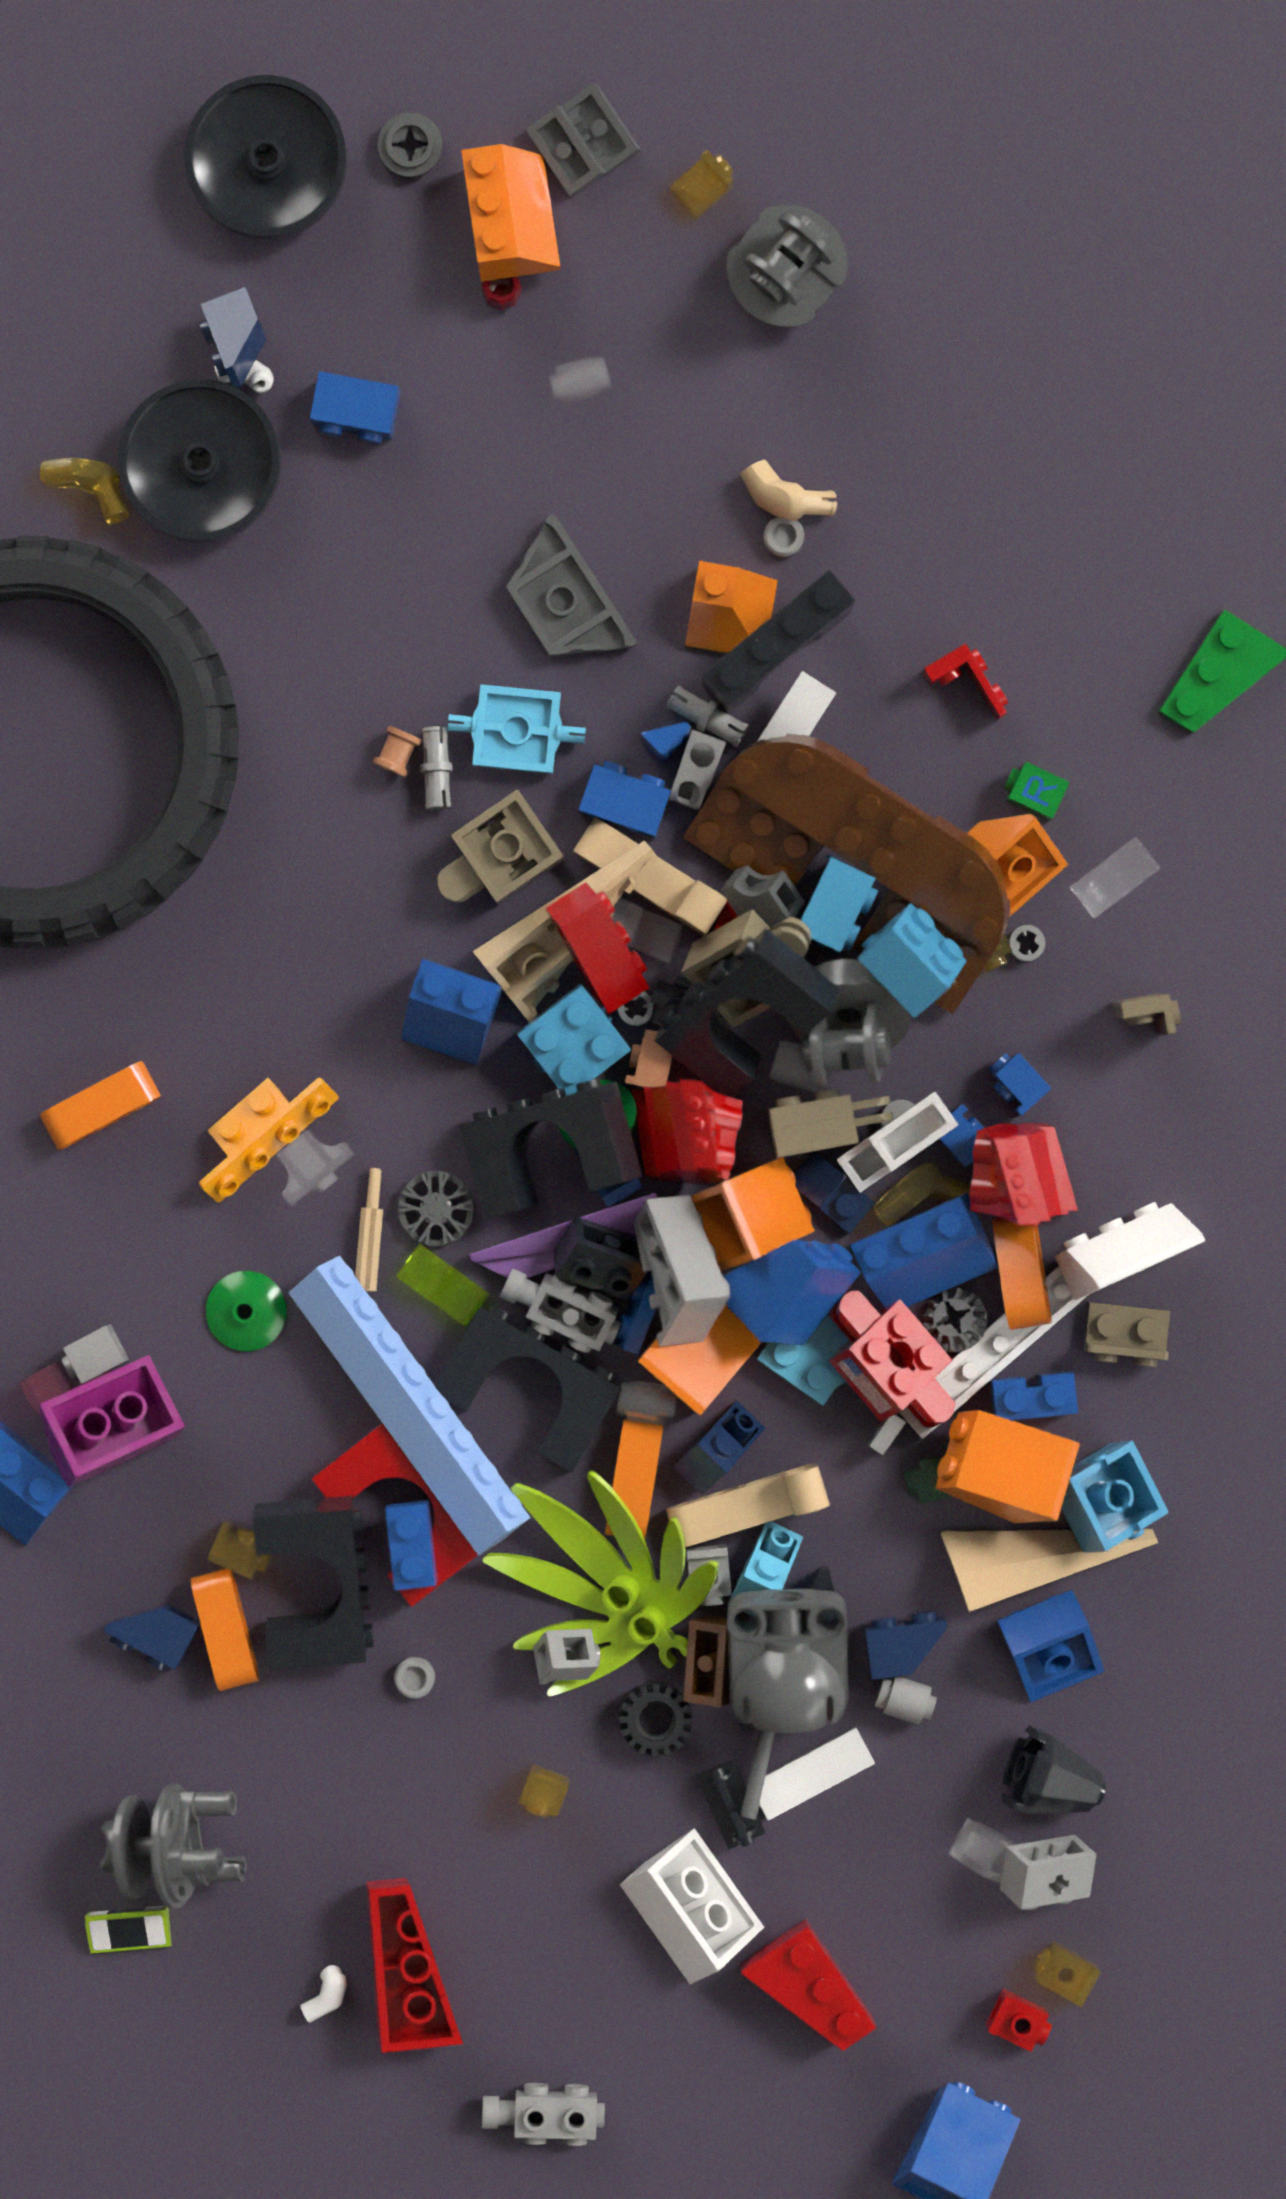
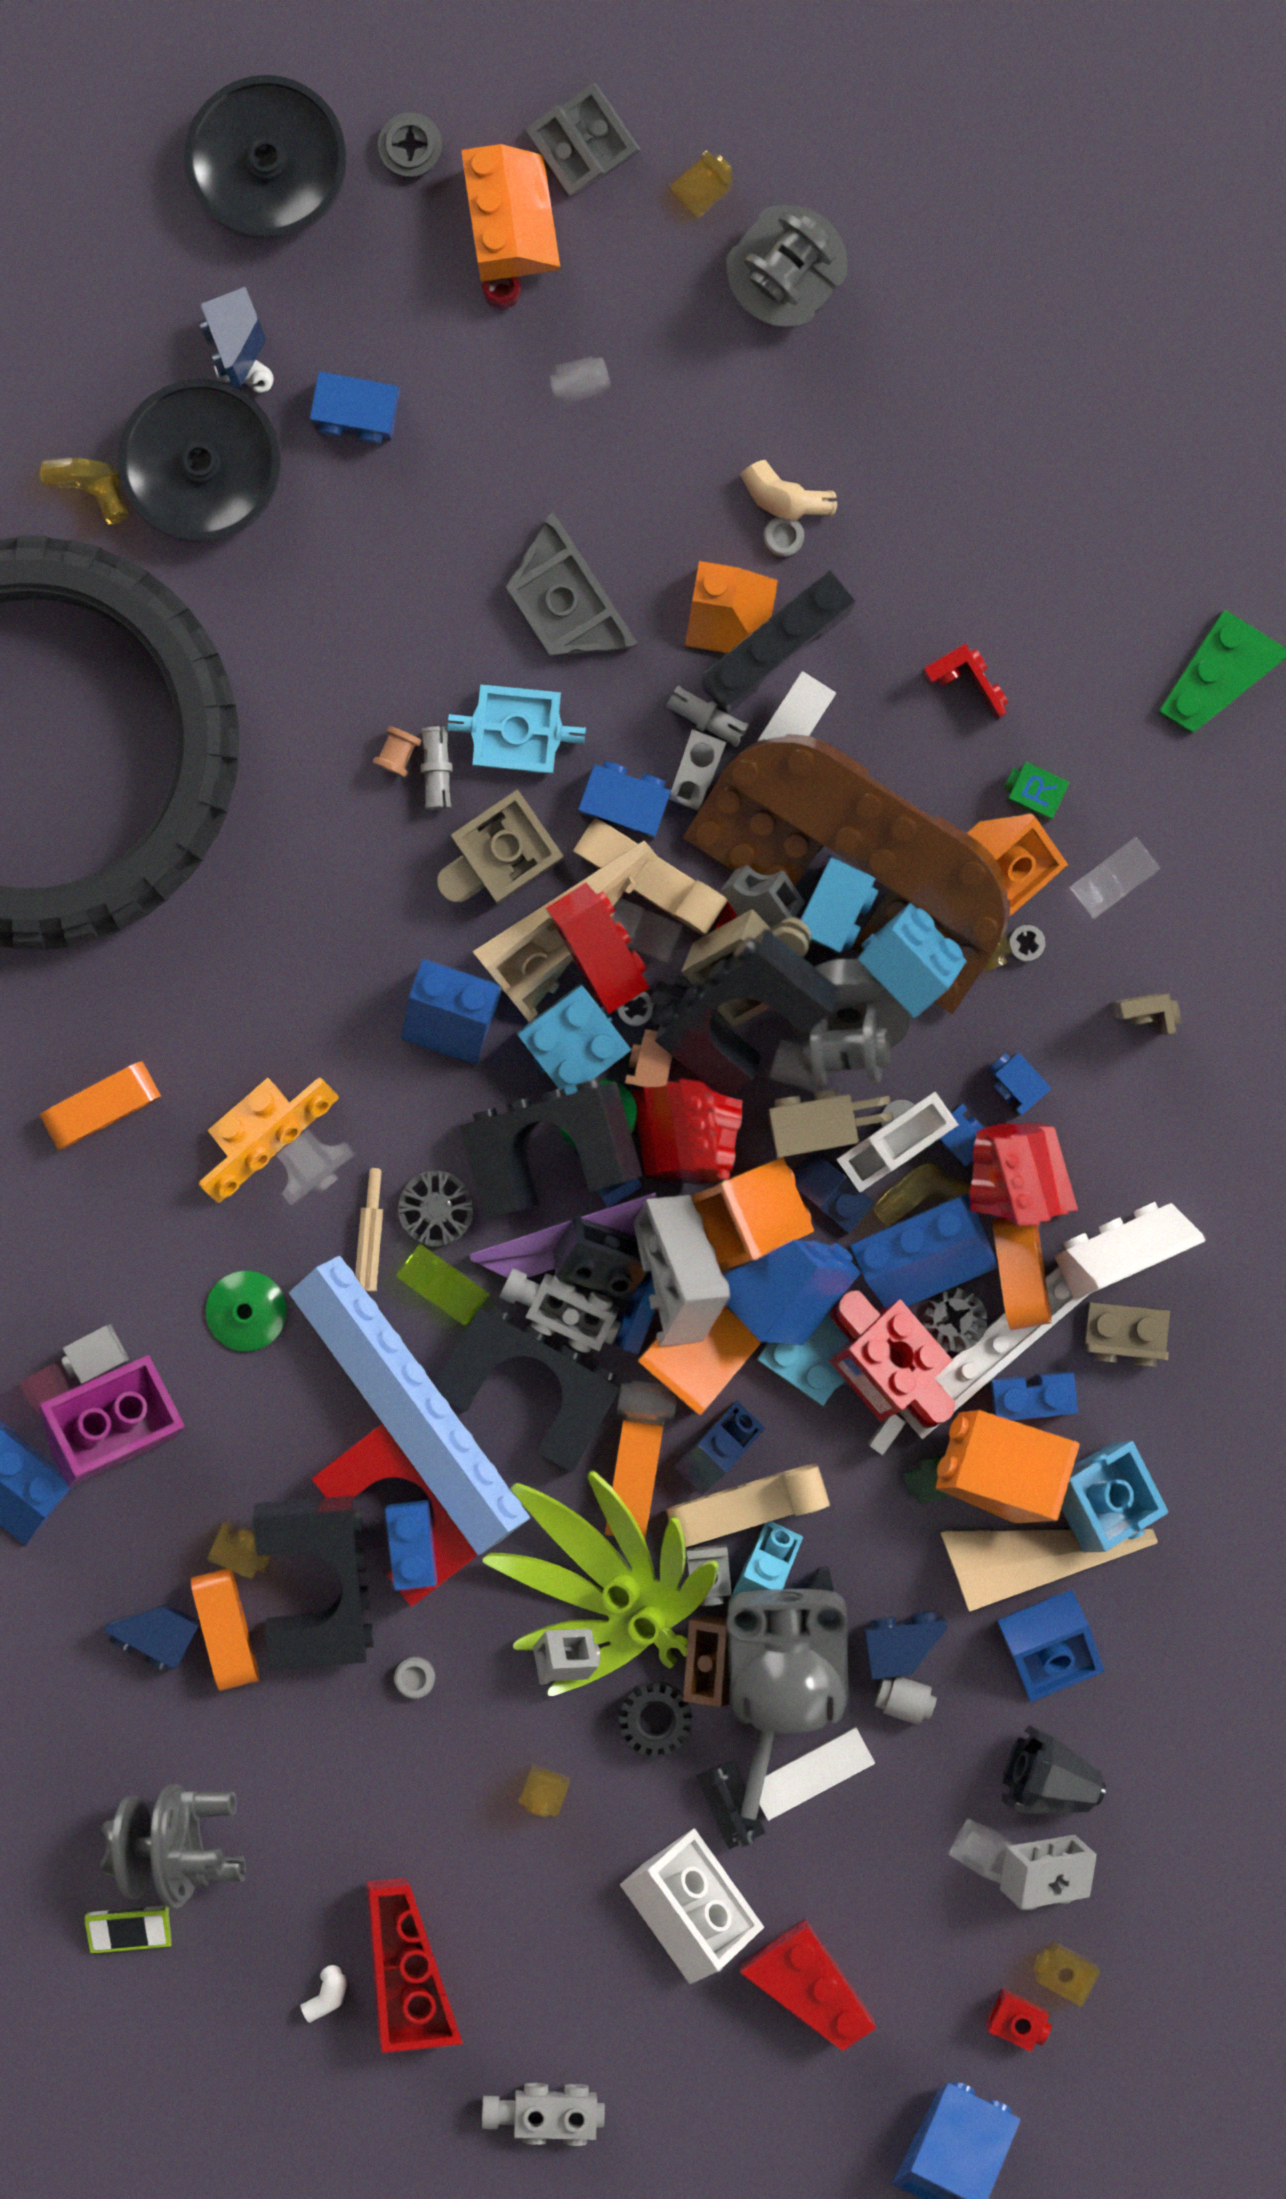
blue slope [641,722,691,762] -> none

